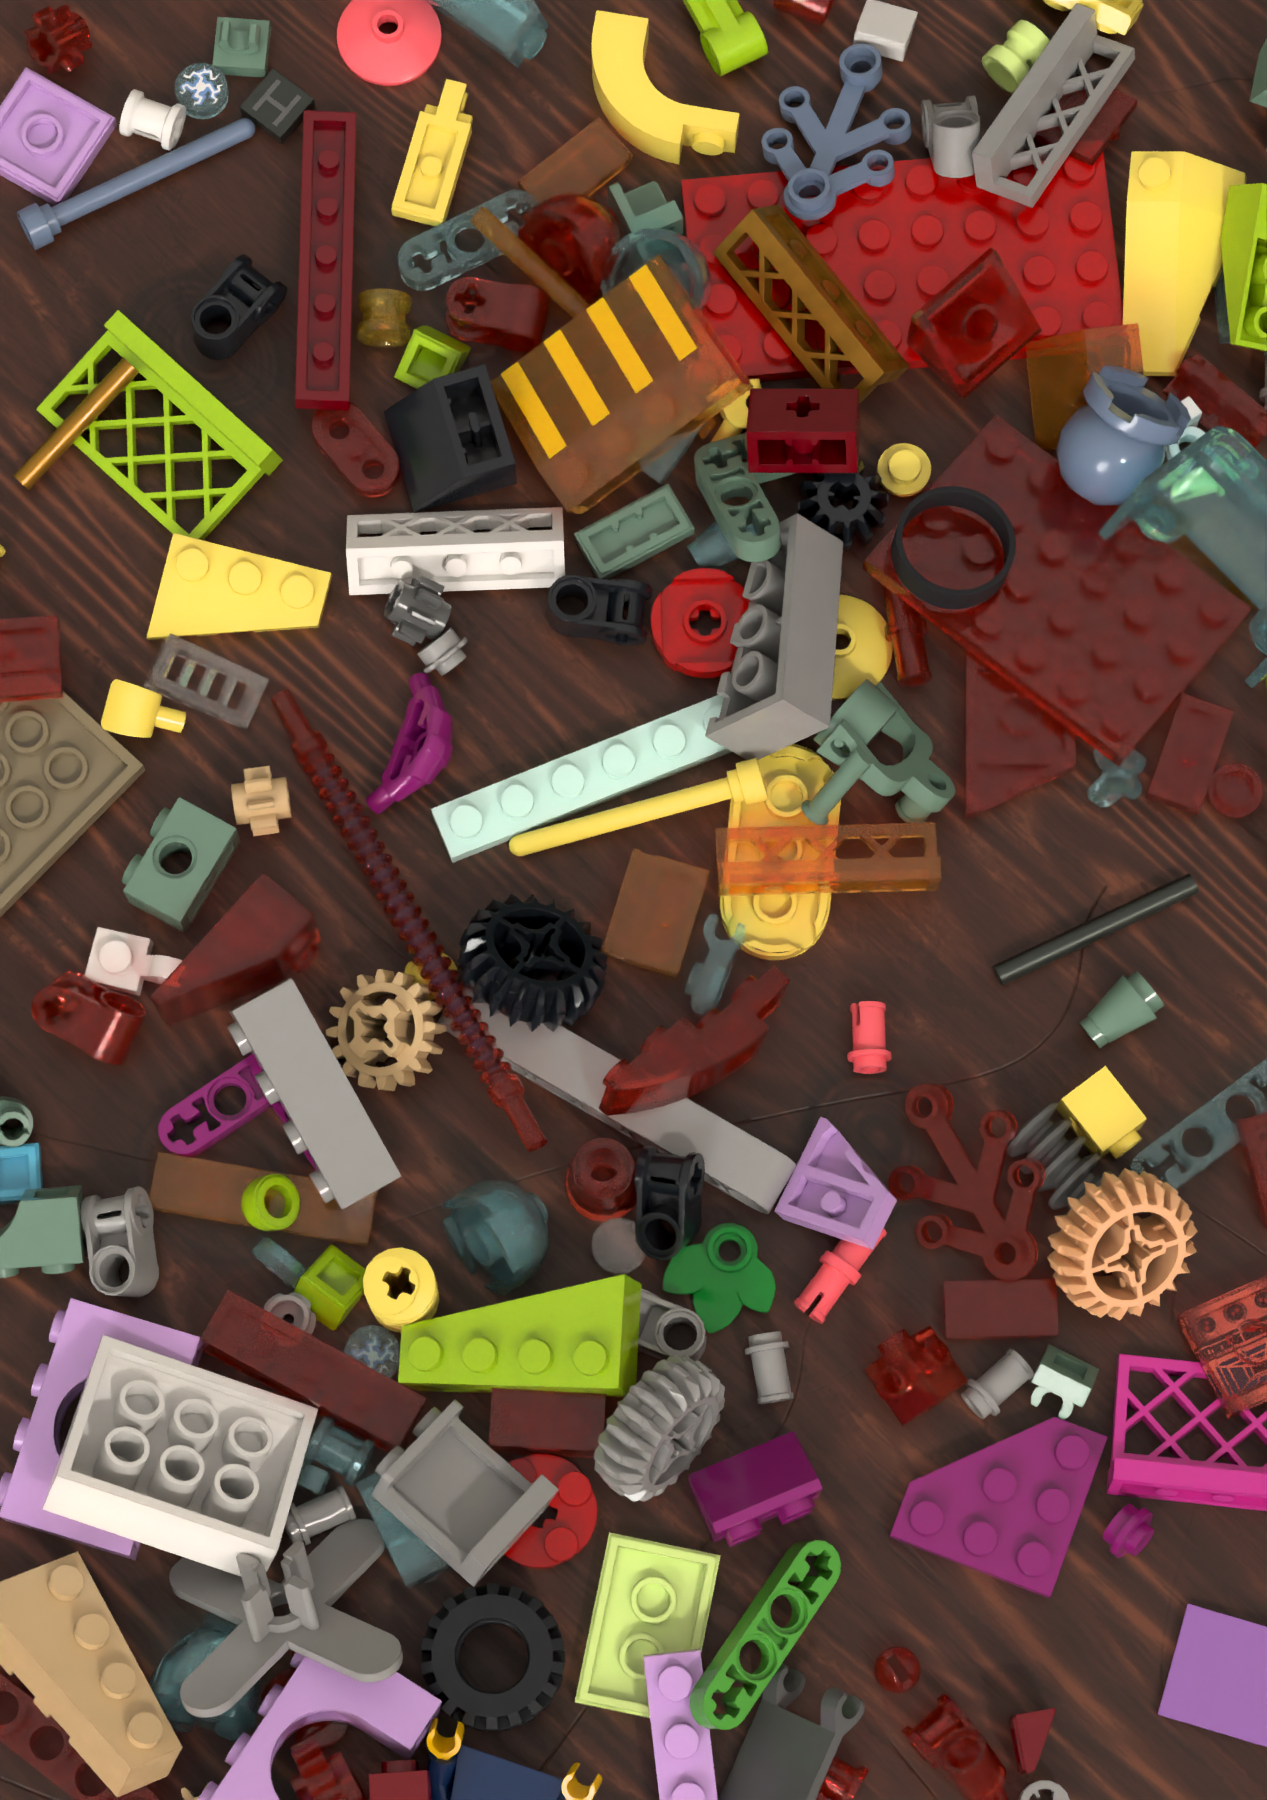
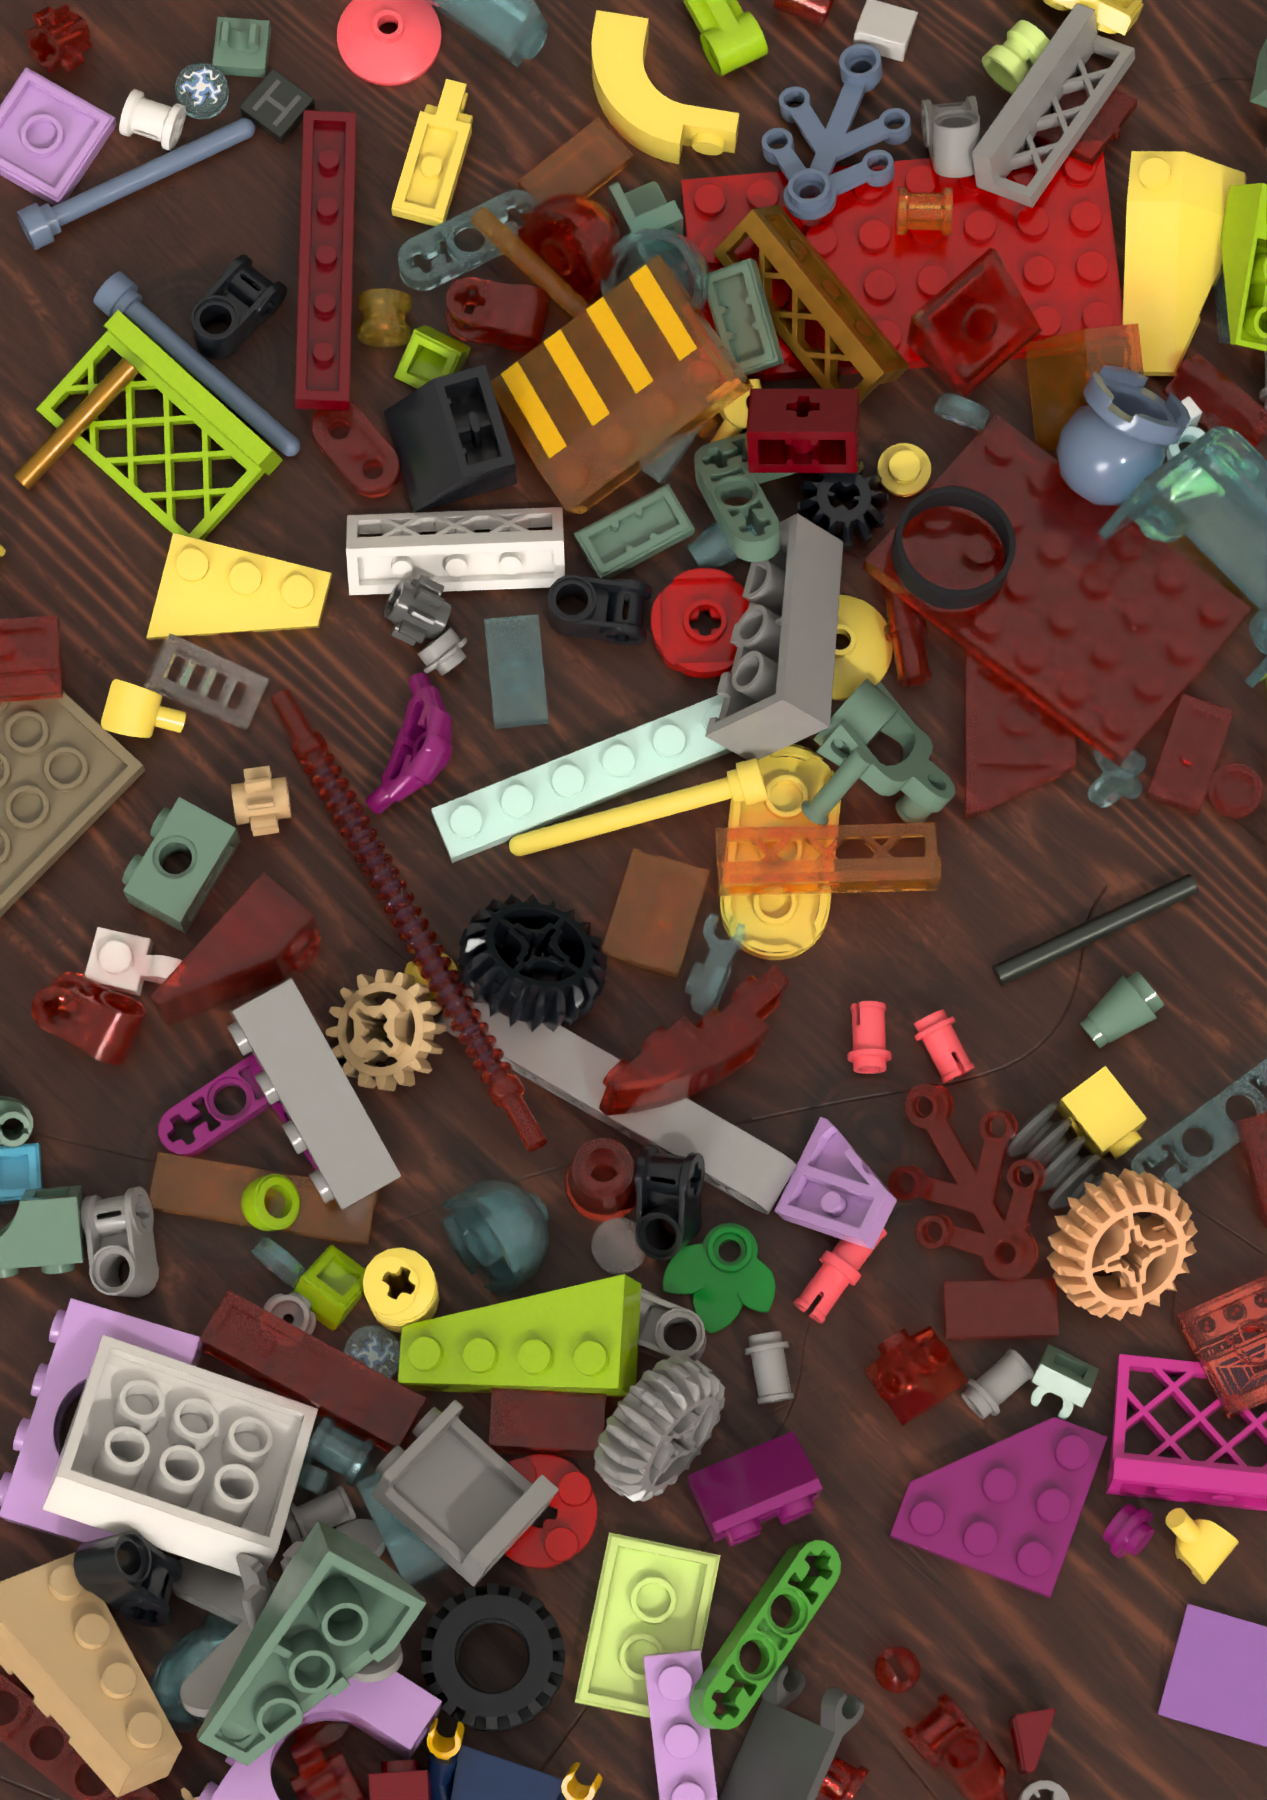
none -> black piece [73,1531,183,1627]
none -> sand blue piece [93,271,300,456]
none -> sand green wedge [197,1520,426,1766]
none -> clear light blue plate [484,614,549,729]
none -> sand green plate [701,258,784,380]
none -> clear orange bush [896,187,953,236]
none -> coral pin [914,1009,975,1084]
none -> clear light blue tile [933,393,990,432]
none -> light yellow piece [1166,1508,1239,1584]

